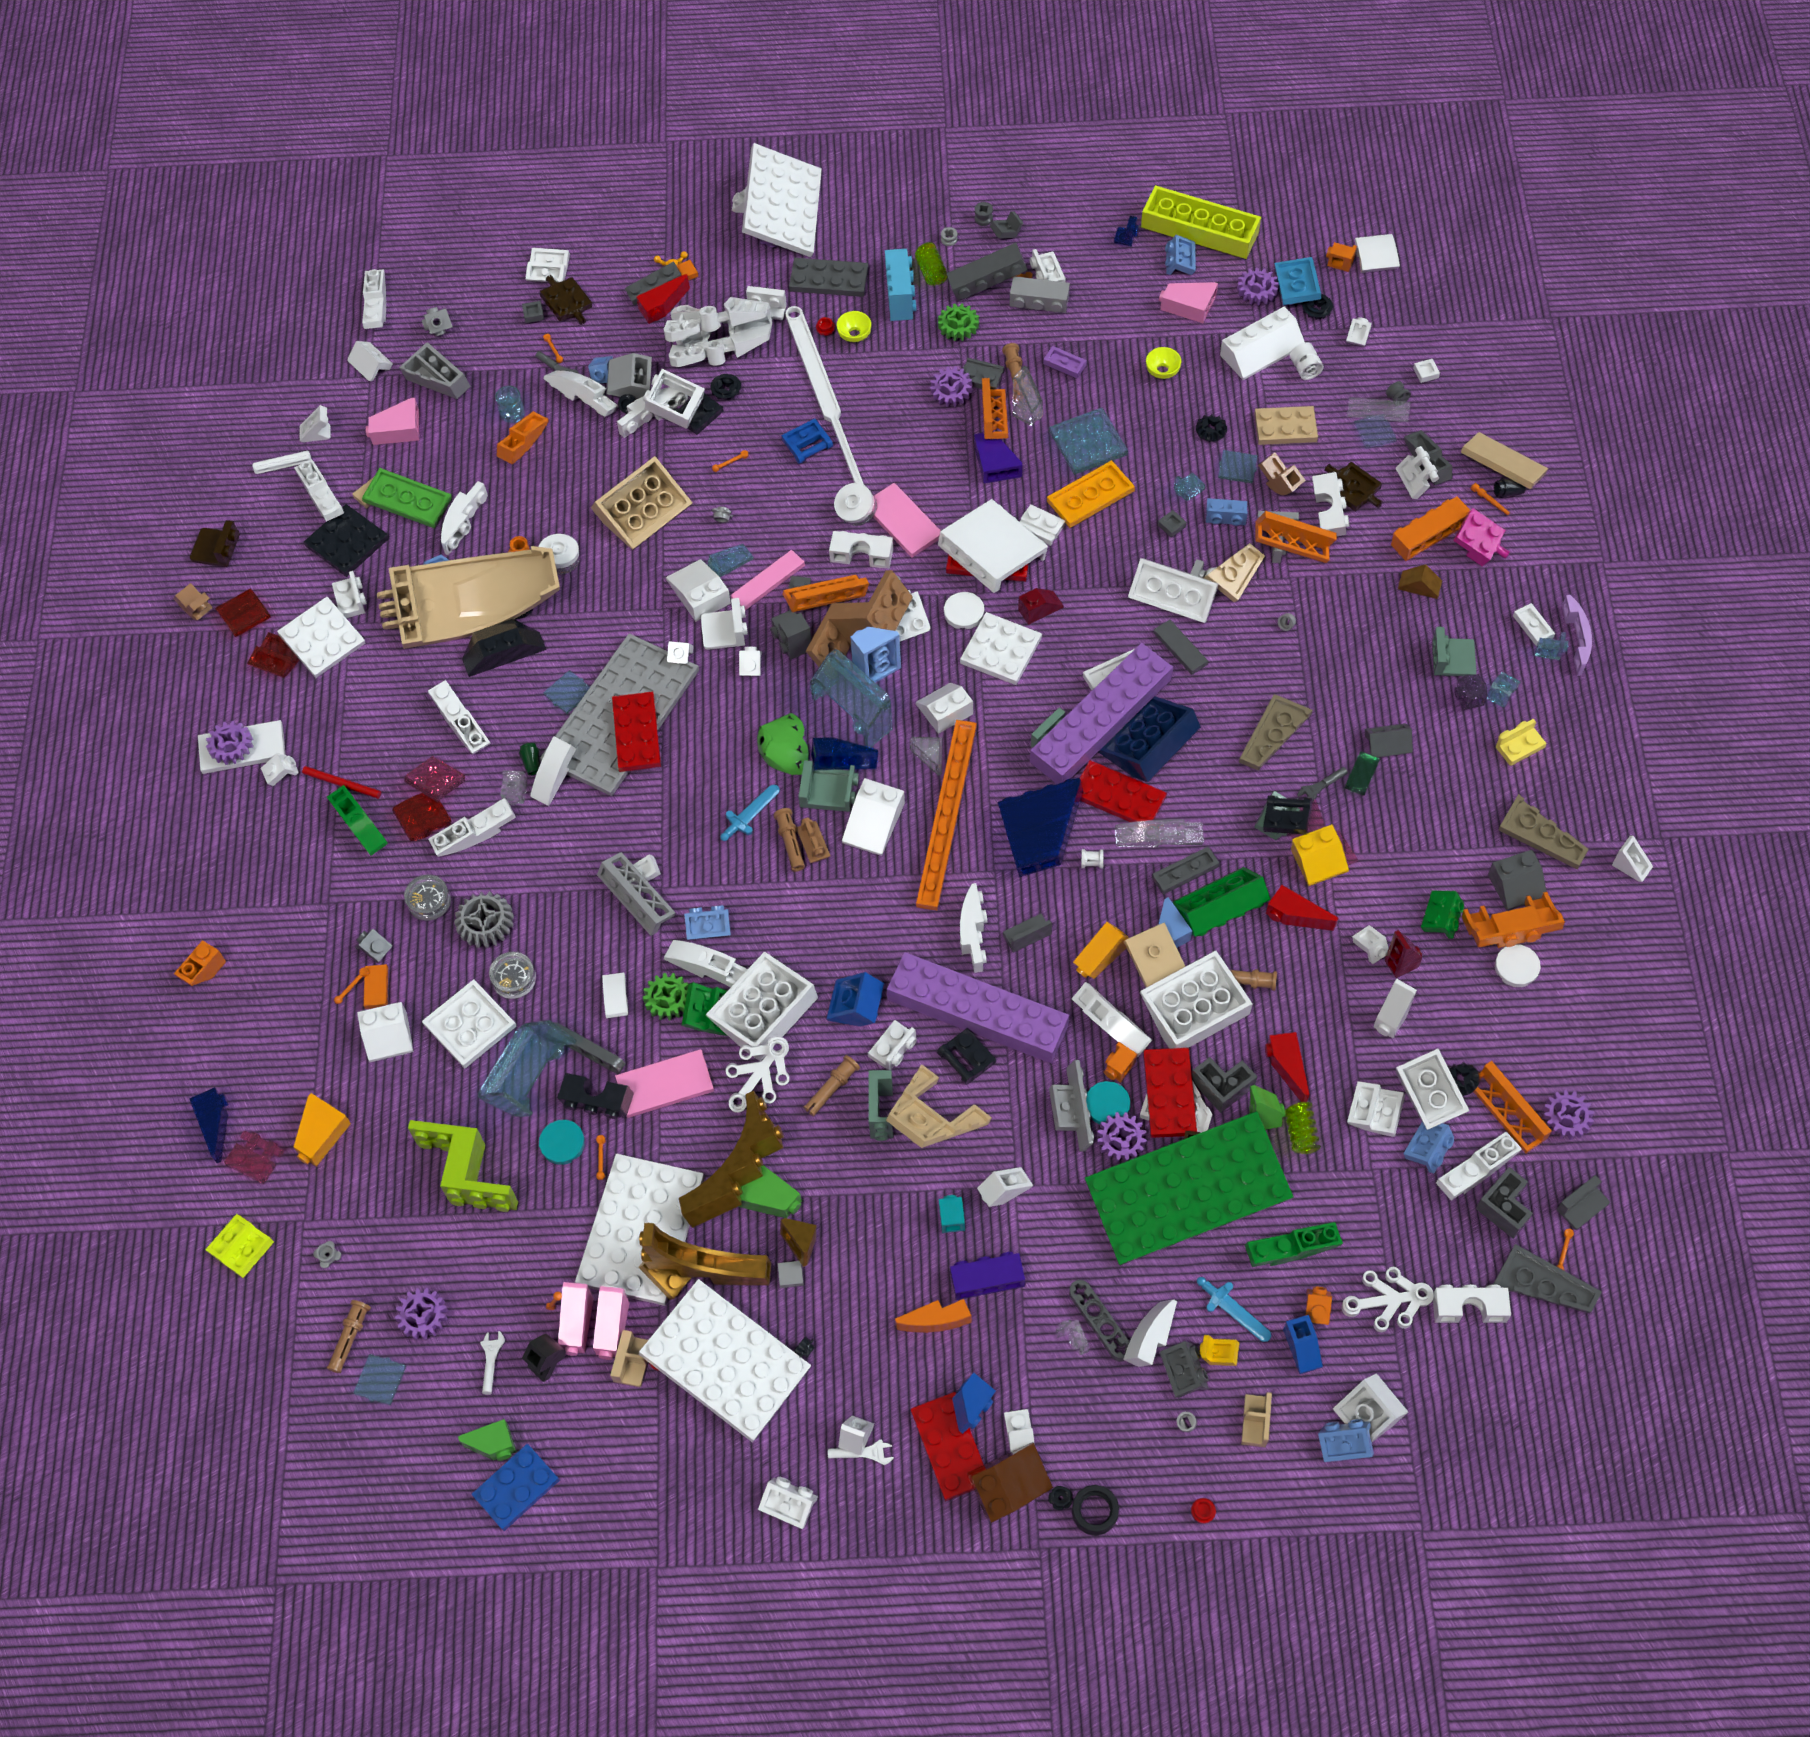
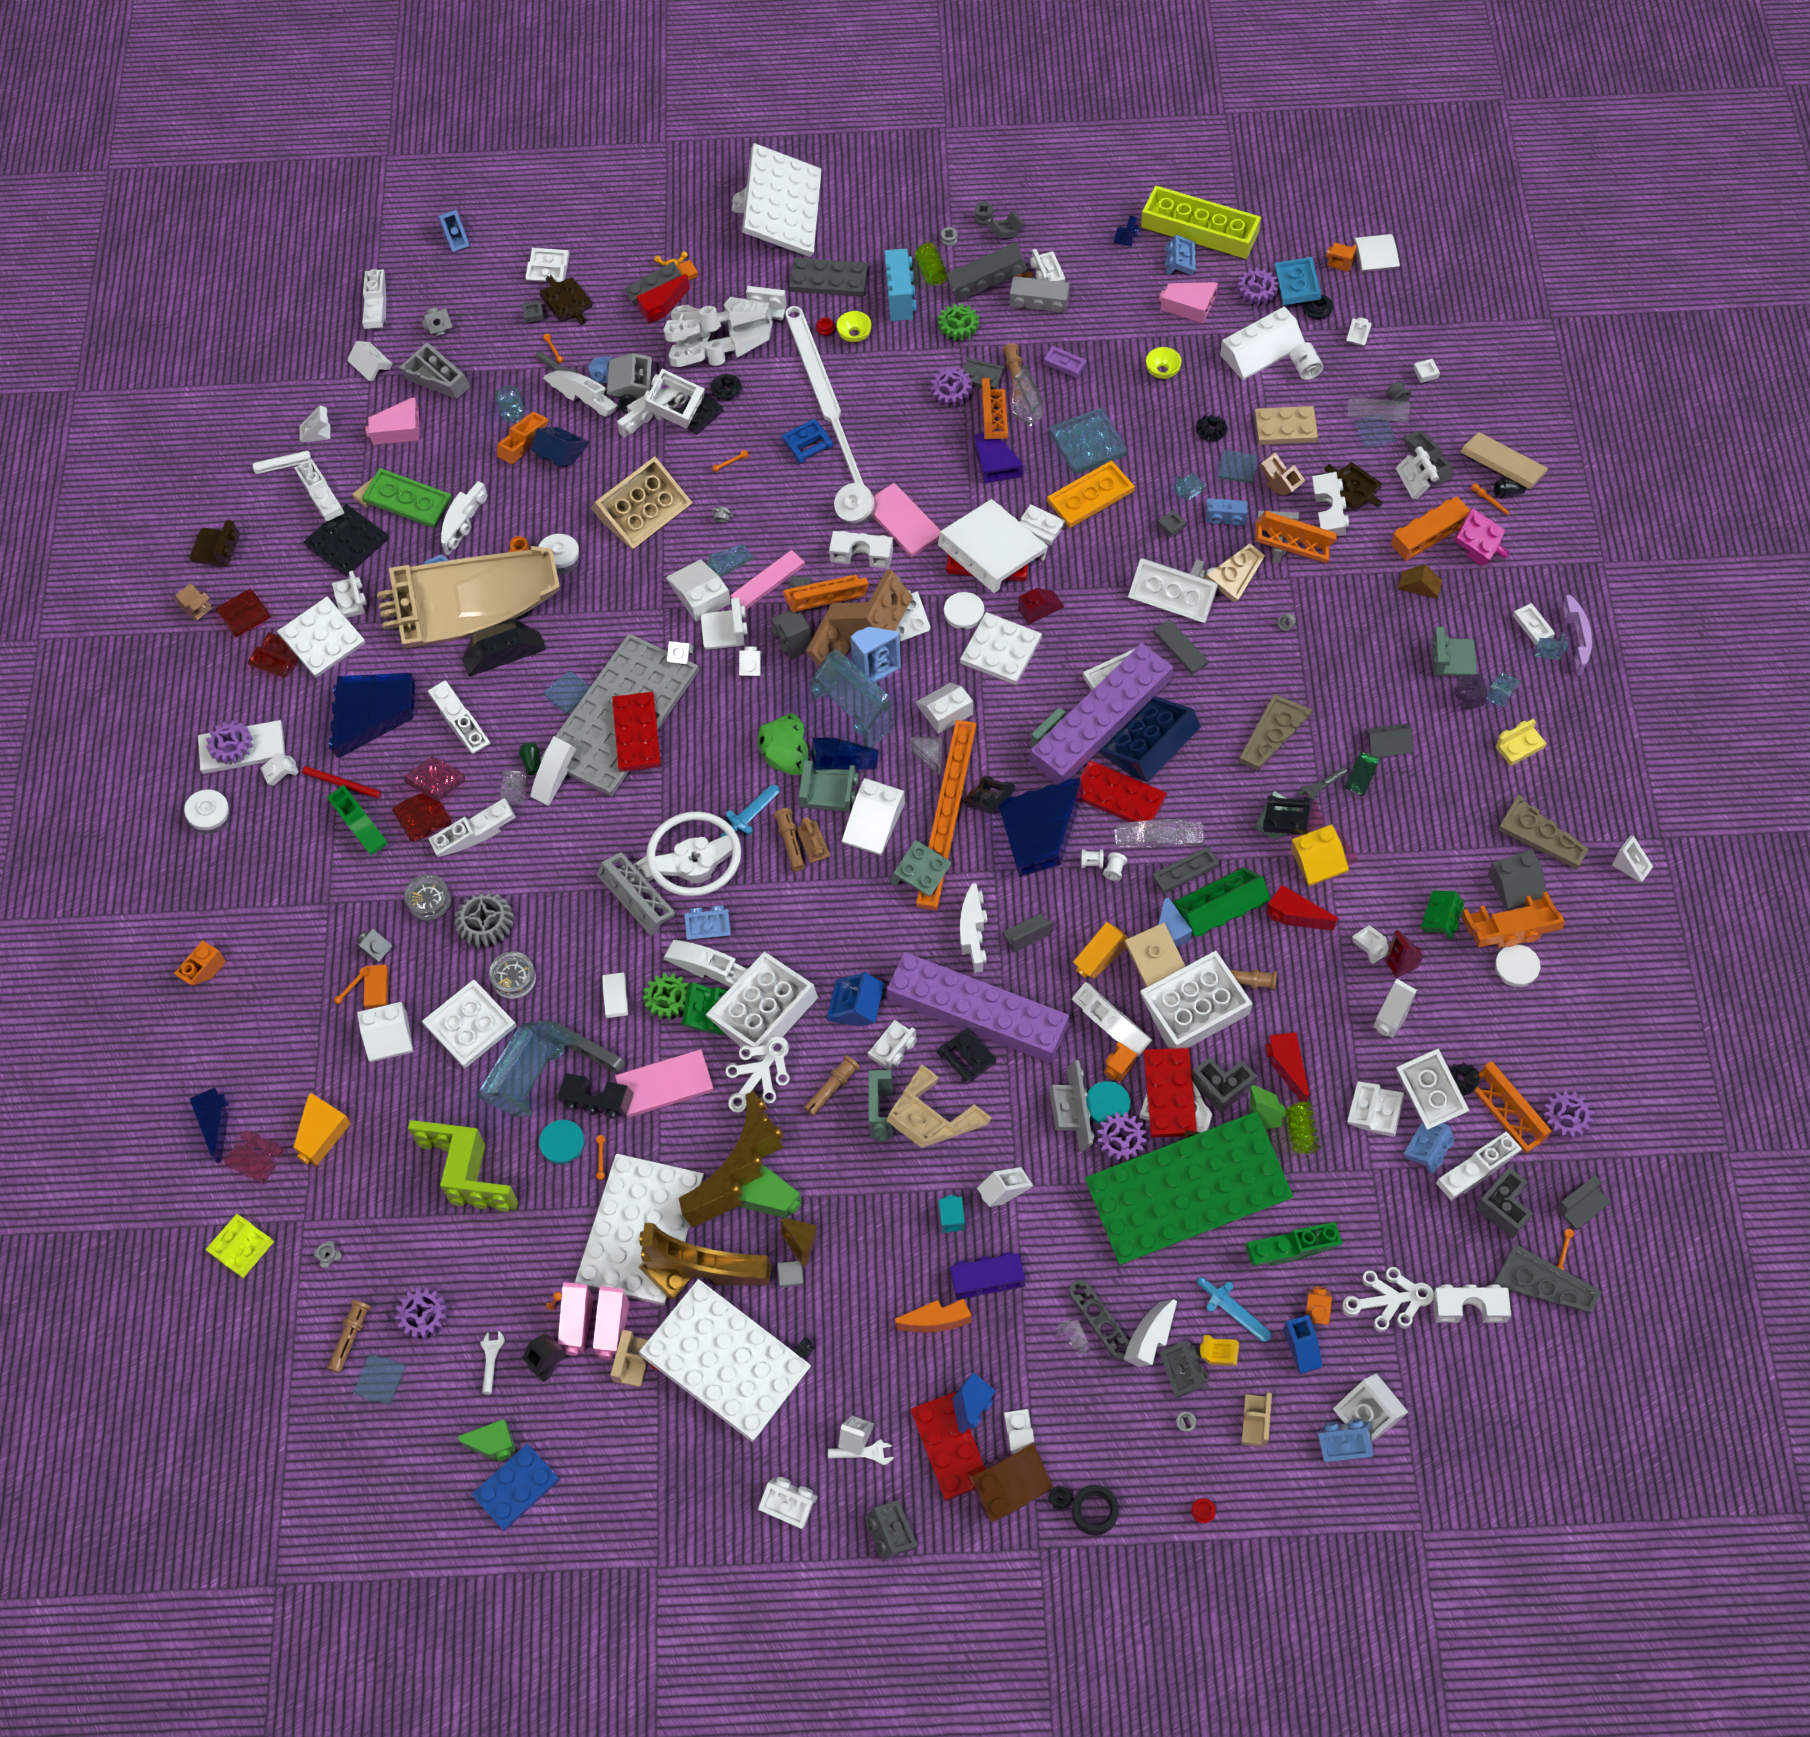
none -> white piece [184,790,231,835]
none -> clear blue slope [329,673,416,758]
none -> medium blue slope [437,210,470,252]
none -> dark blue slope [531,426,589,467]
none -> white piece [646,812,741,896]
none -> dark grey bracket [865,1500,918,1562]
none -> sand green bracket [890,840,951,897]
none -> black plate [963,776,1015,814]
none -> white bush [1103,852,1127,881]

